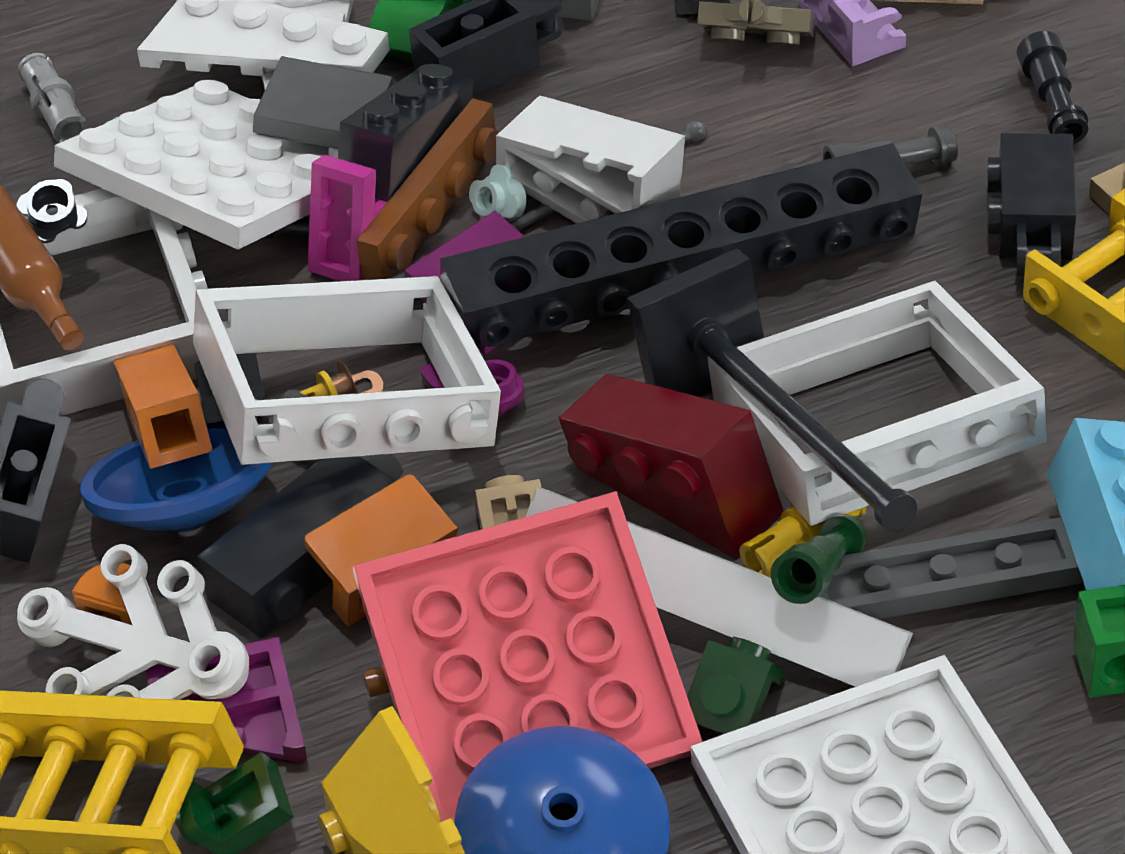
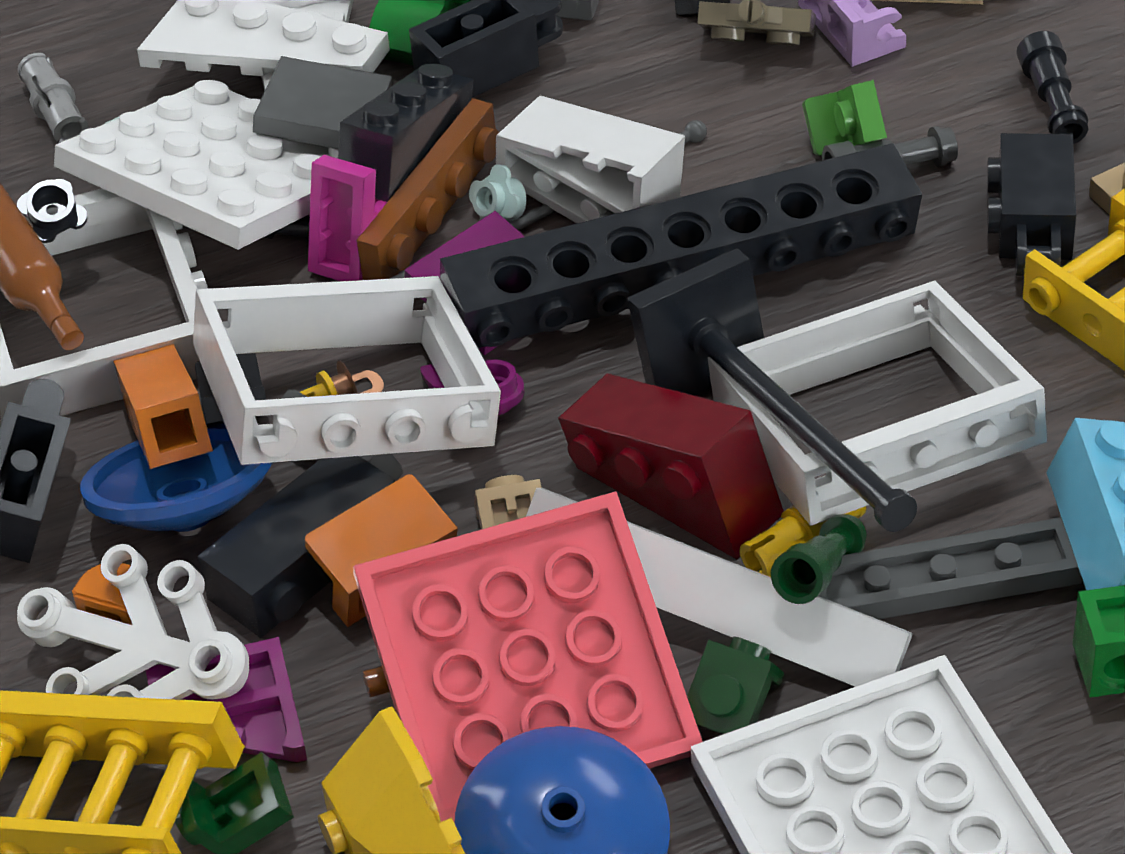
none -> bright green bracket [802,80,887,156]

